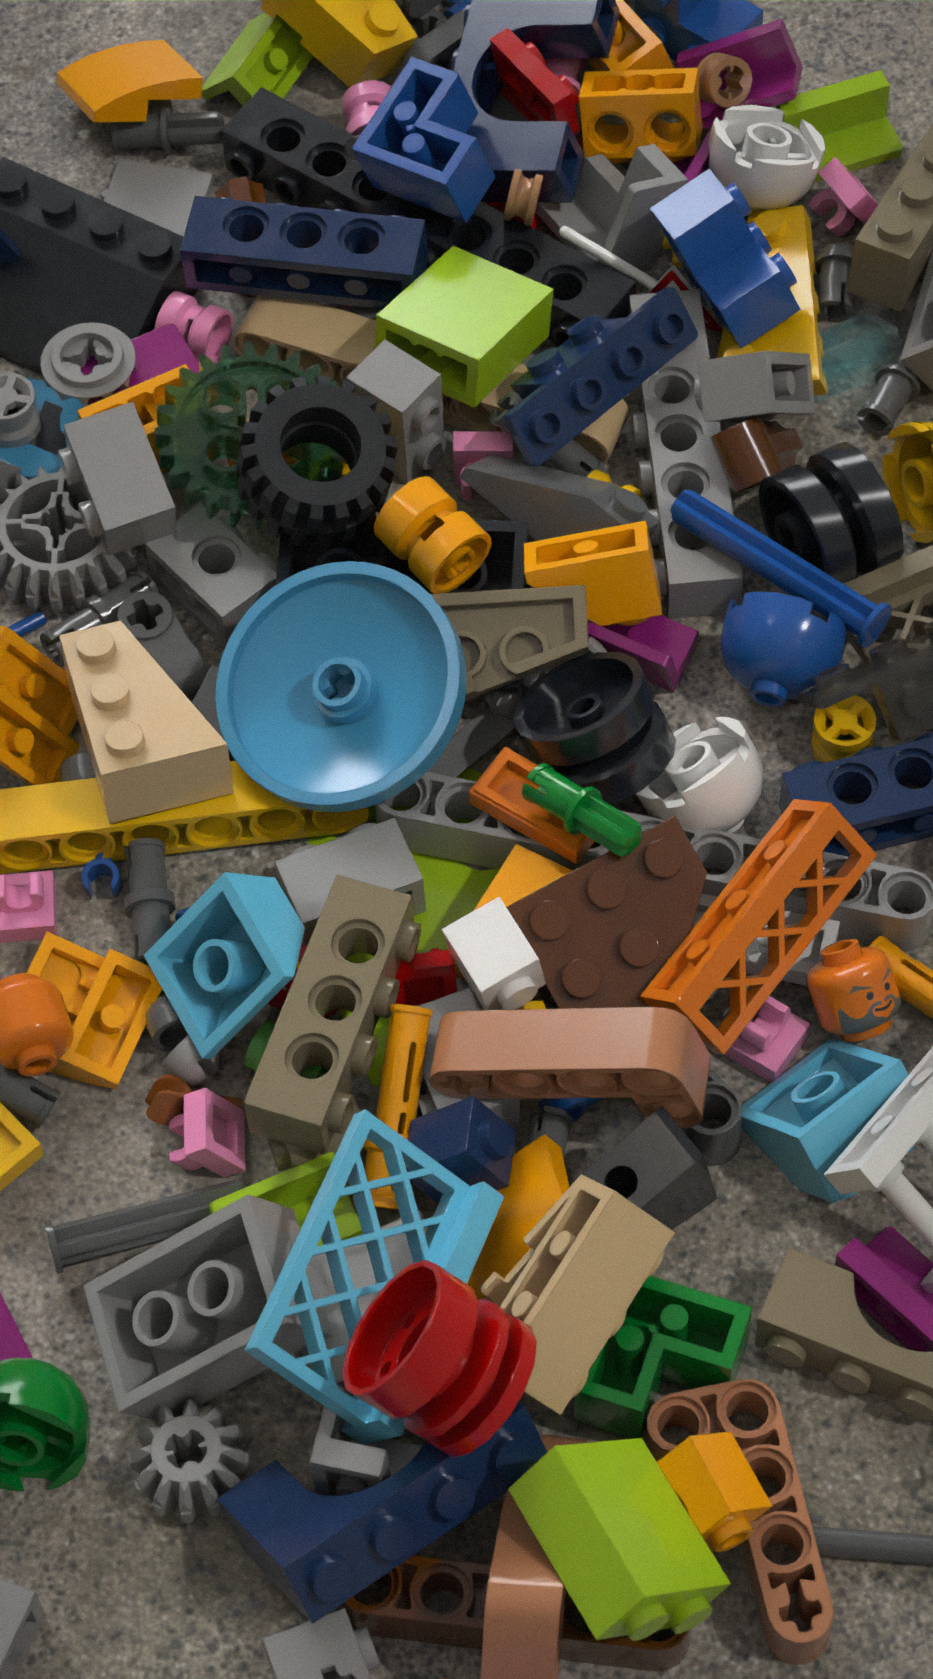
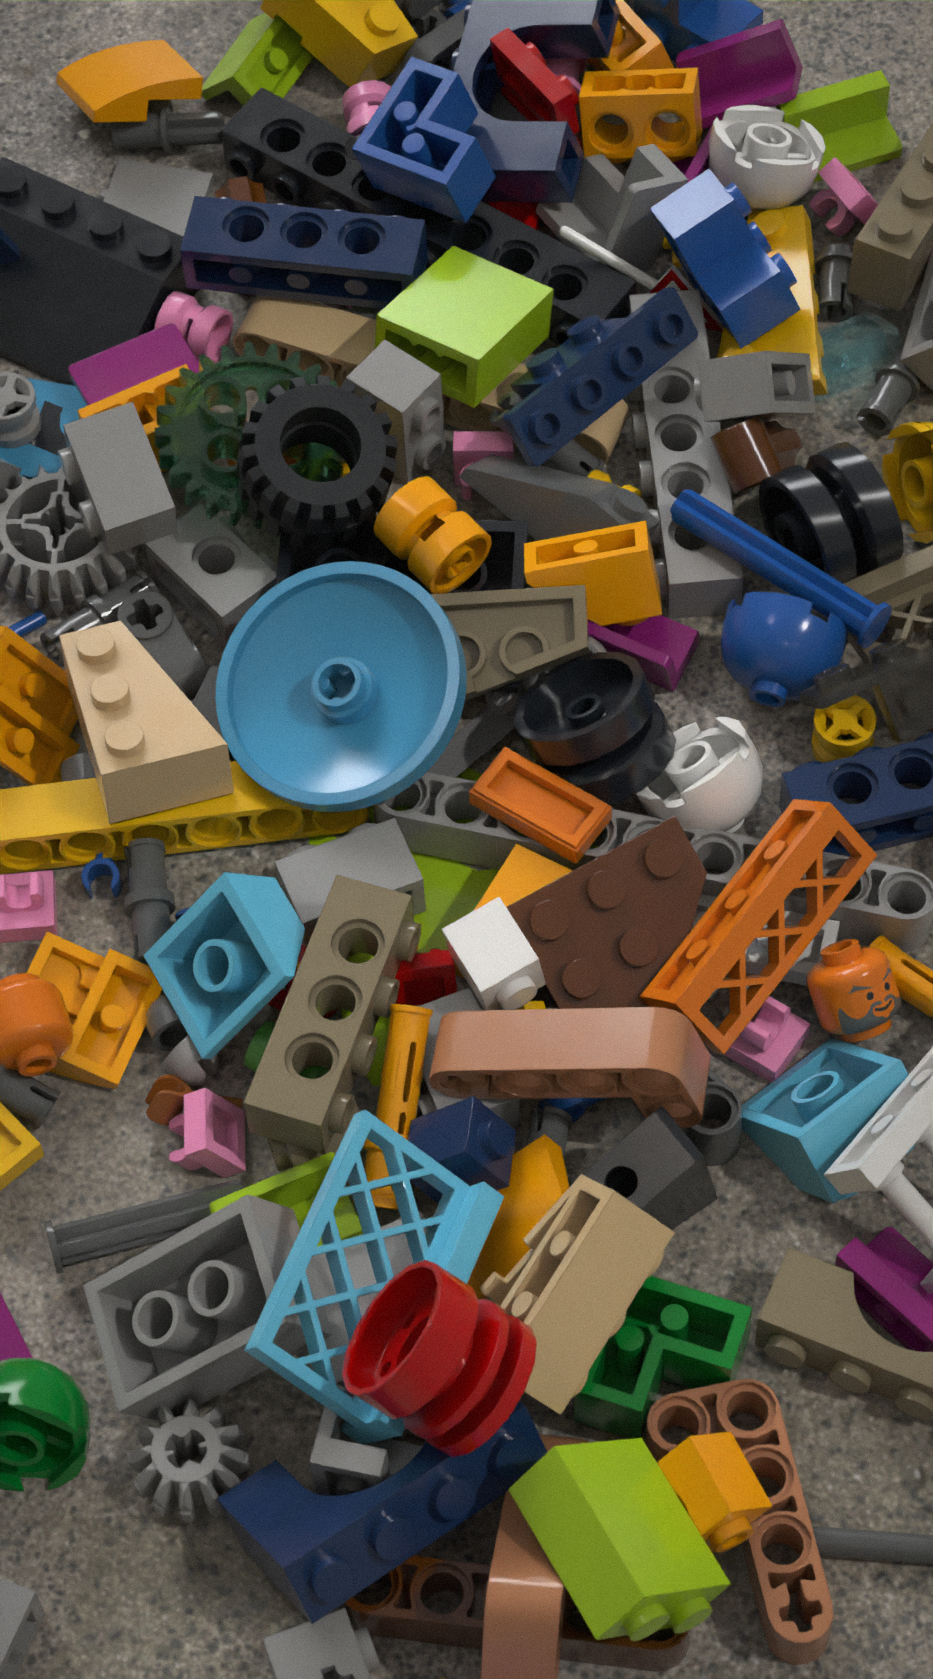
light grey gear [41,322,137,406] -> none
medium nougat bush [503,168,544,227] -> none
green axle [522,763,643,857] -> none
medium nougat bush [697,52,752,108] -> none

